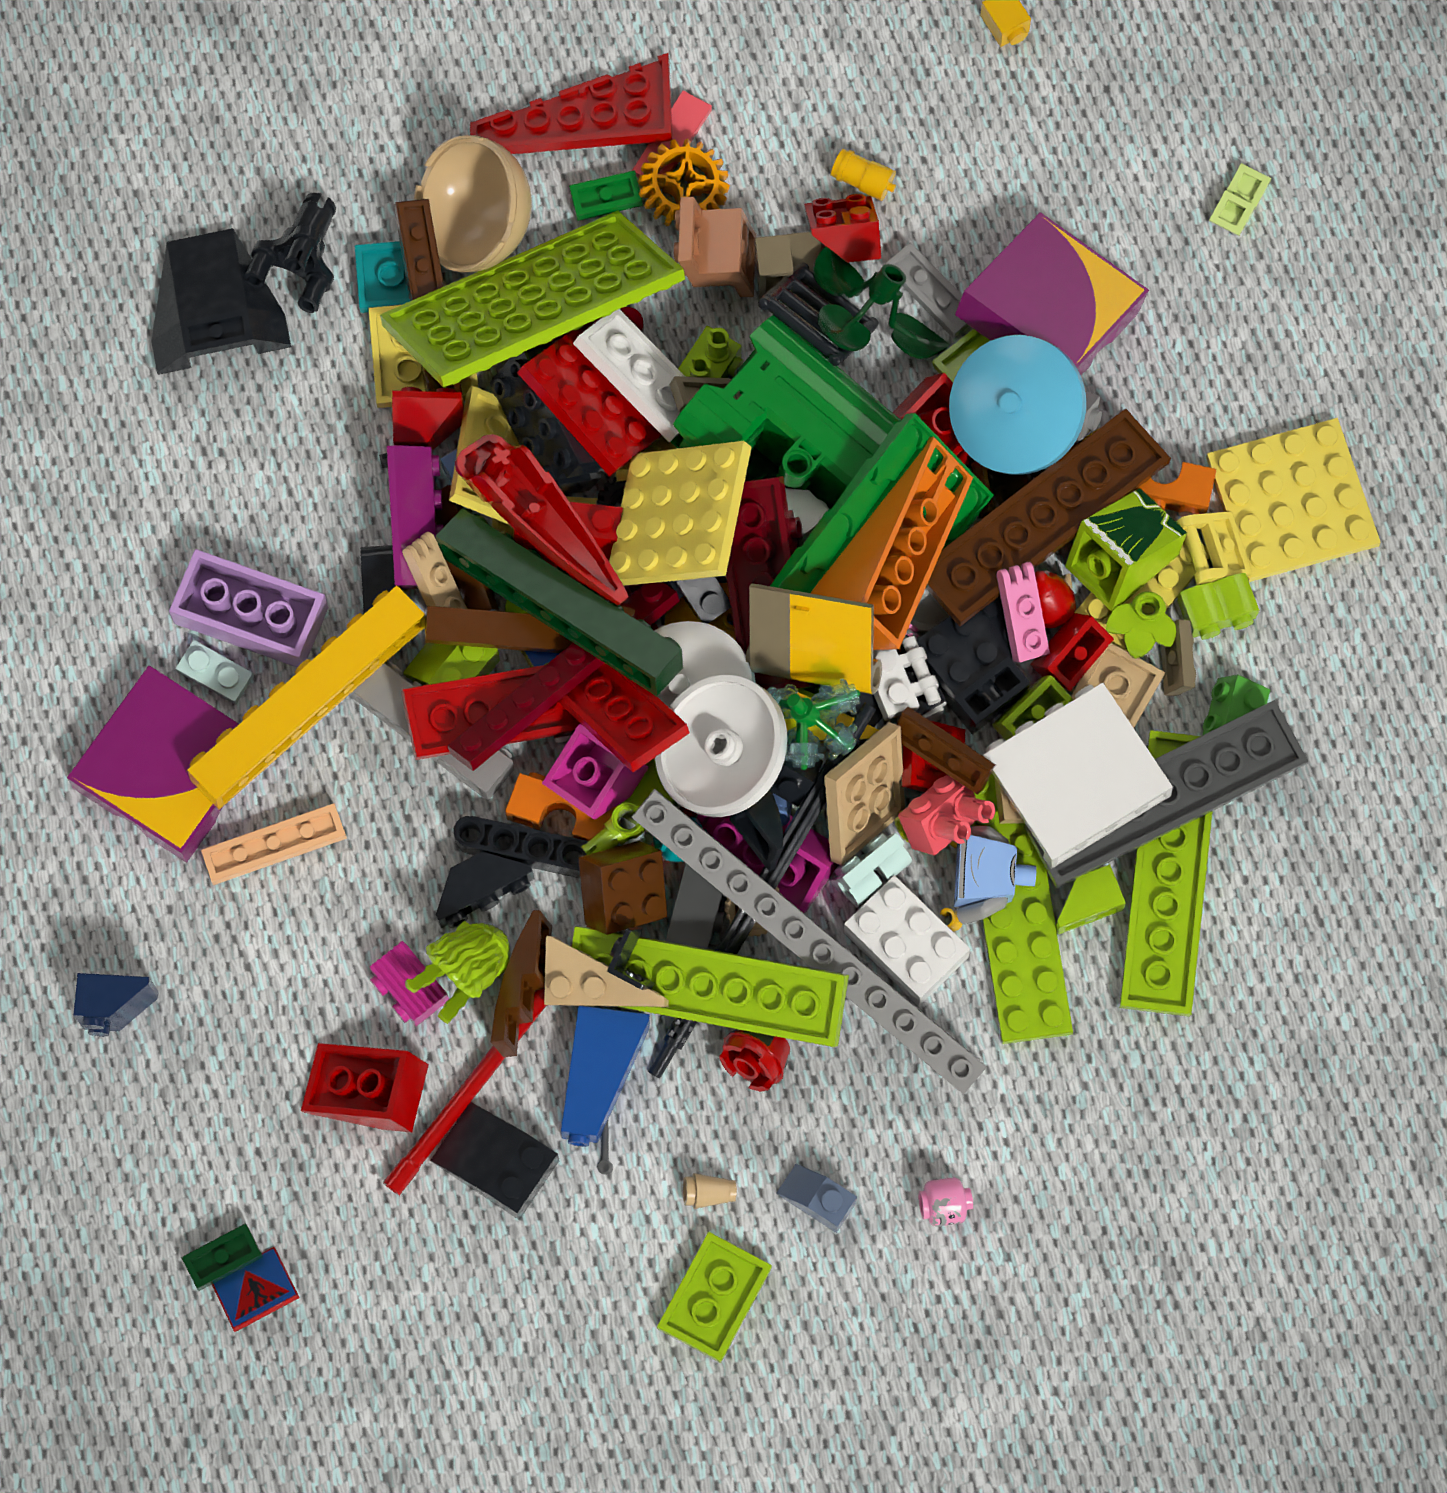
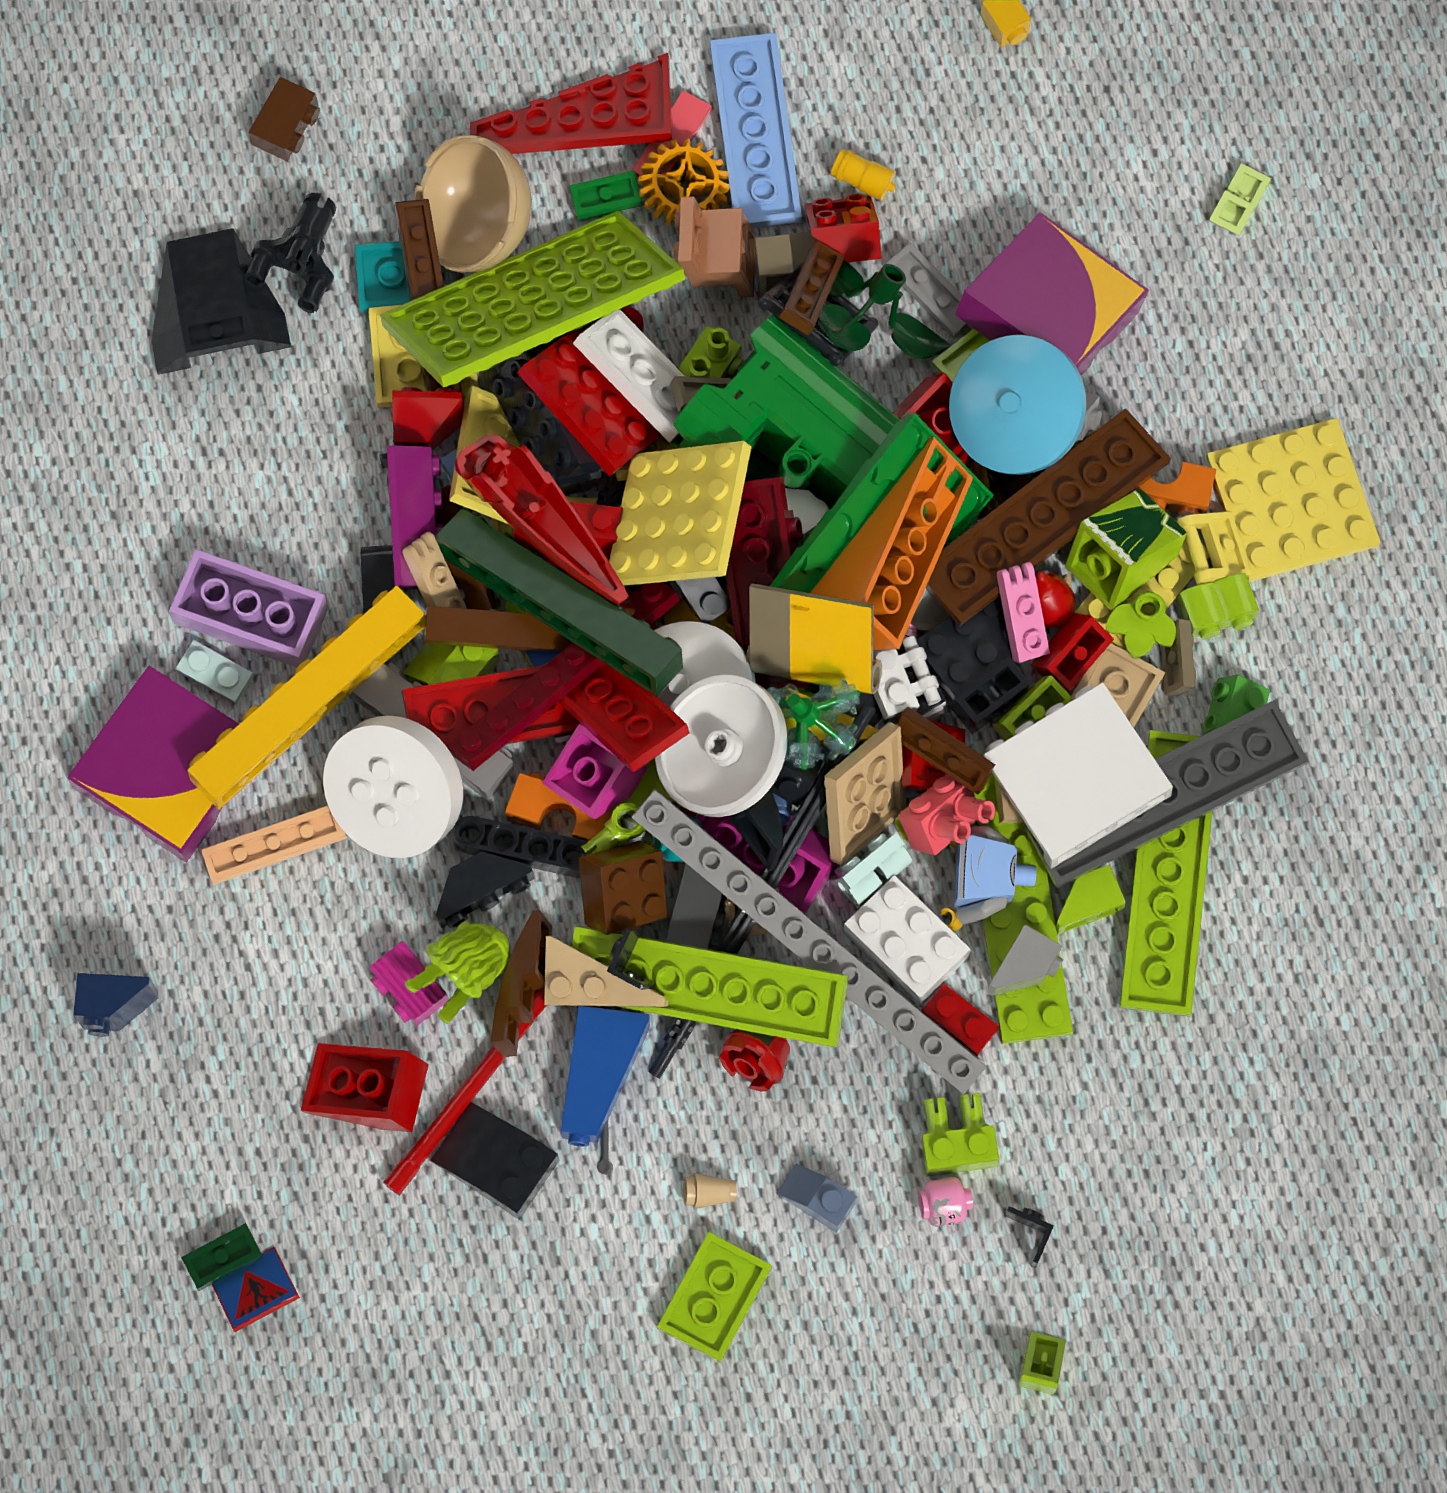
none -> reddish brown brick [248,77,320,161]
none -> white brick [323,716,463,858]
none -> light blue plate [710,33,802,228]
none -> reddish brown tile [779,239,844,335]
none -> lime brick [921,1093,1000,1177]
none -> red plate [922,983,1000,1056]
none -> light grey slope [987,925,1064,996]
none -> black bracket [1005,1206,1054,1268]
none -> lime slope [1018,1331,1066,1395]

